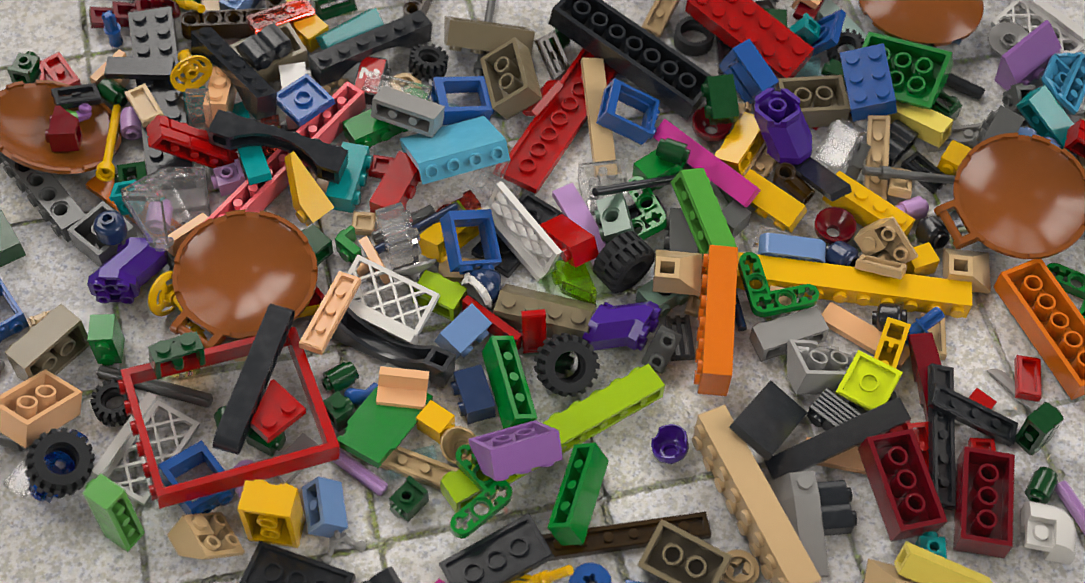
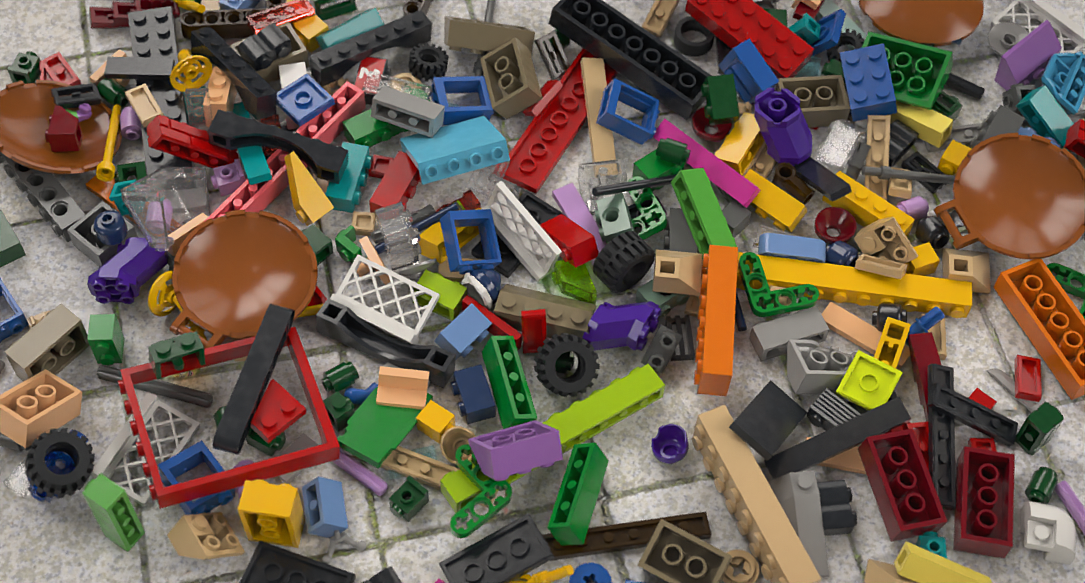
black tyre [90,378,139,427] -> none
blue axle [102,10,123,48] -> none
light nougat tile [299,271,361,355] -> none

